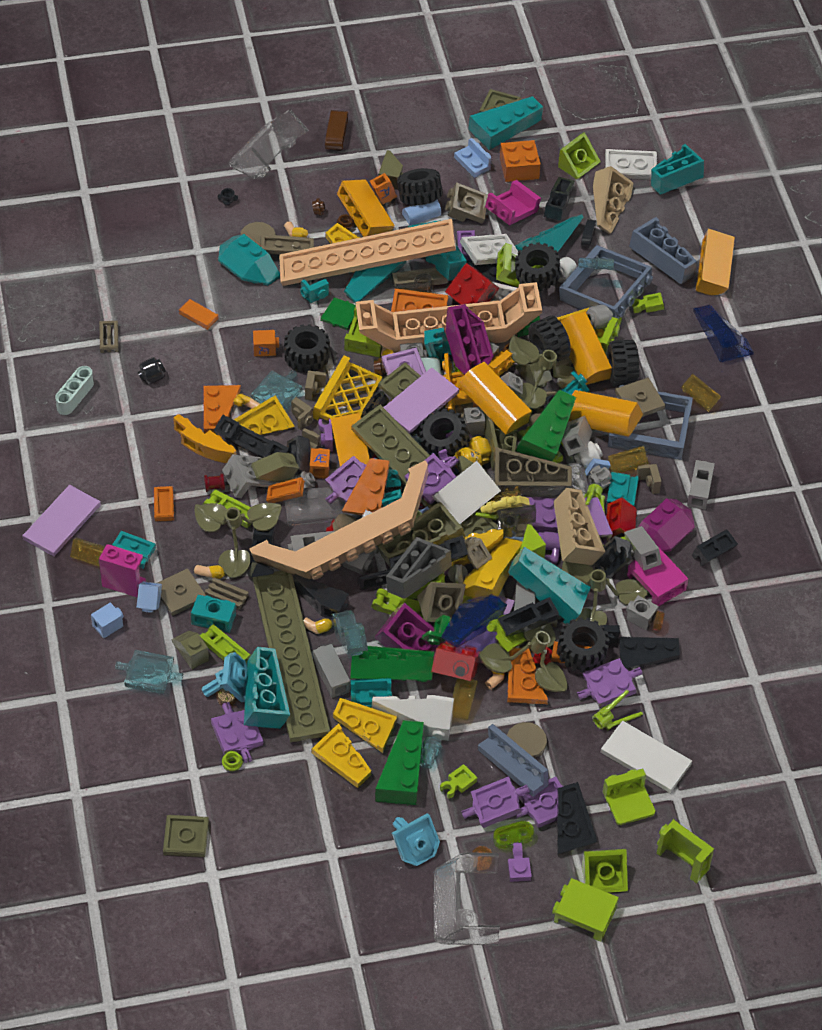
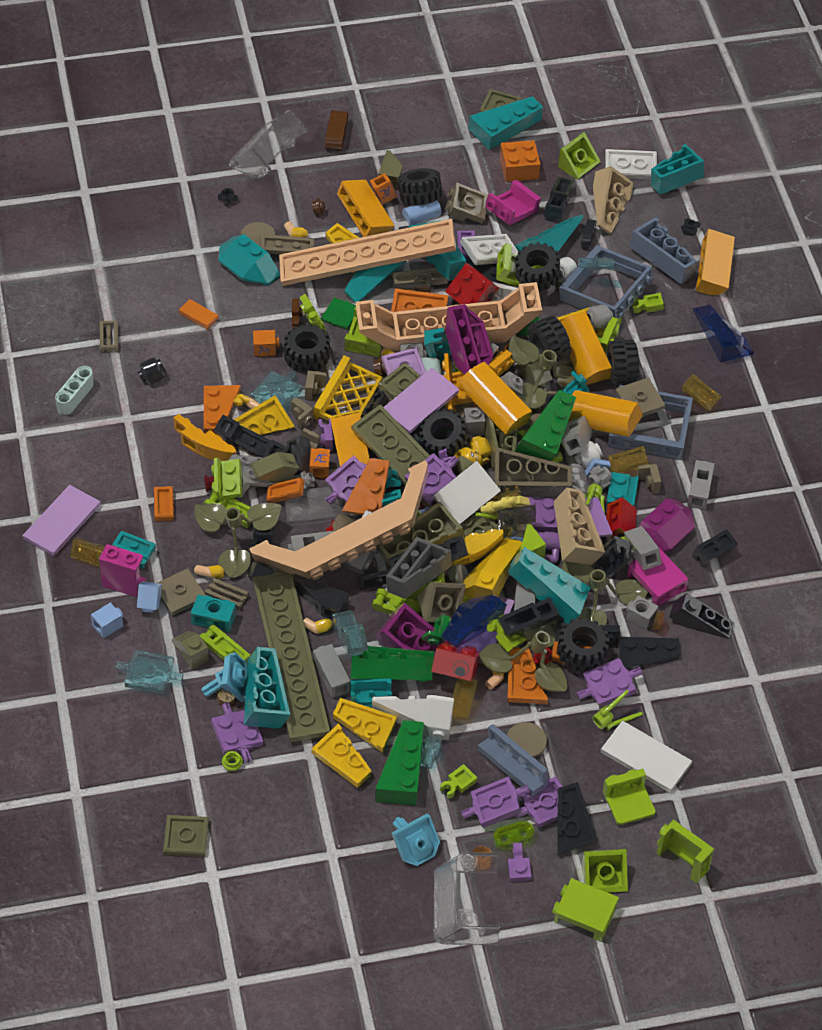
teal bracket [300,279,329,303] -> none
reddish brown plate [337,214,354,230] -> none
light blue bracket [454,138,492,178] -> none
dark tan bracket [465,537,492,569] -> none
none -> lime bracket [211,457,242,500]
none -> reddish brown plate [292,299,303,330]
none -> lime plate [299,294,326,333]
none -> black slope [669,593,734,639]
none -> black plate [681,218,701,236]

